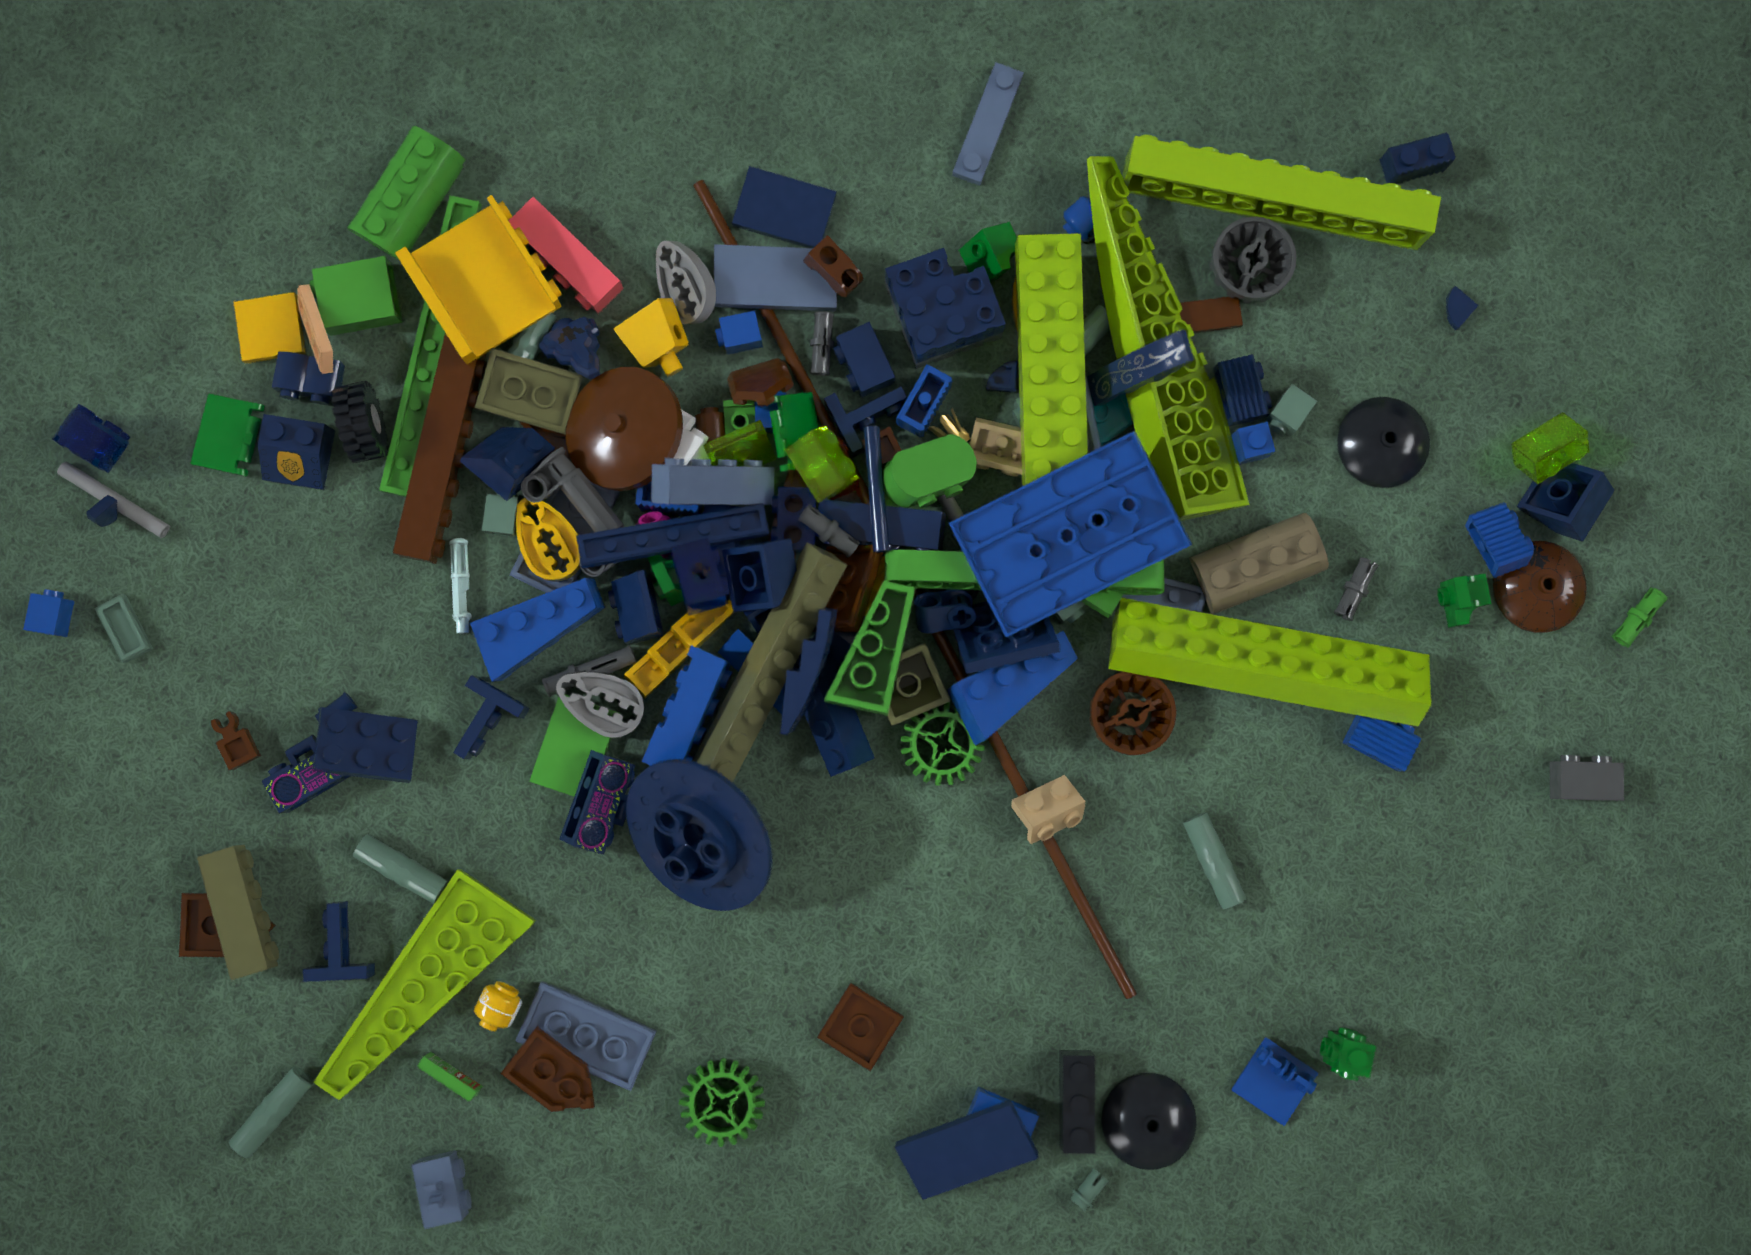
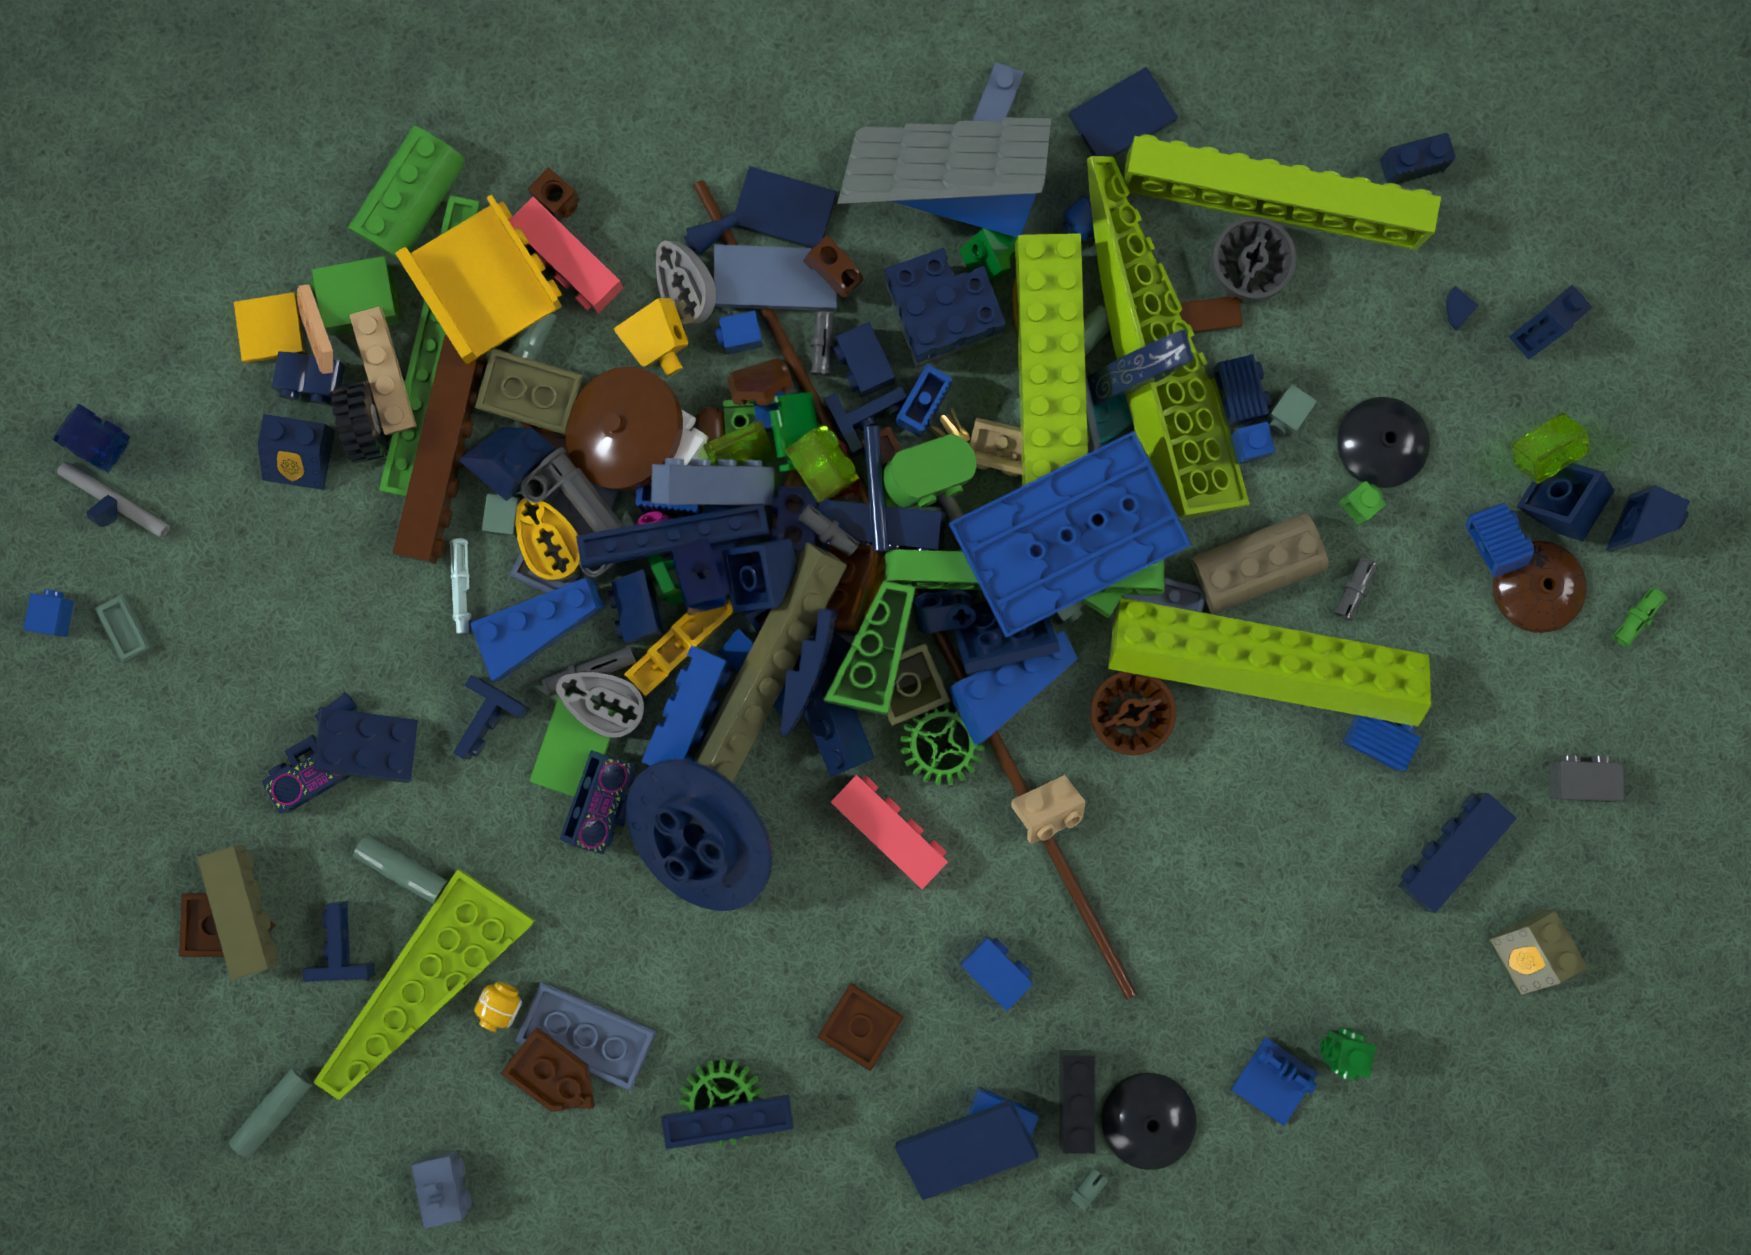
green piece [190,393,265,477] -> none
reddish brown plate [211,711,261,770] -> none
bright green tile [417,1052,483,1101] -> none
dark blue rock [539,317,600,379] -> none
dark blue tile [986,361,1018,393] -> none
sand green axle [1183,812,1247,909] -> none
green brick [1437,573,1491,628] -> none
none -> tan plate [349,306,417,436]
none -> reddish brown brick [528,167,580,222]
none -> dark blue tile [661,1095,794,1149]
none -> dark blue cone [684,212,739,255]
none -> coral brick [831,774,948,889]
none -> light grey piece [837,117,1051,237]
none -> blue brick [960,936,1033,1011]
none -> dark blue tile [1068,67,1178,157]
none -> bright green brick [1339,481,1386,525]
none -> dark blue brick [1398,793,1517,913]
none -> olive slope [1489,909,1588,995]
none -> dark blue bracket [1509,284,1592,360]
none -> dark blue slope [1606,485,1690,552]

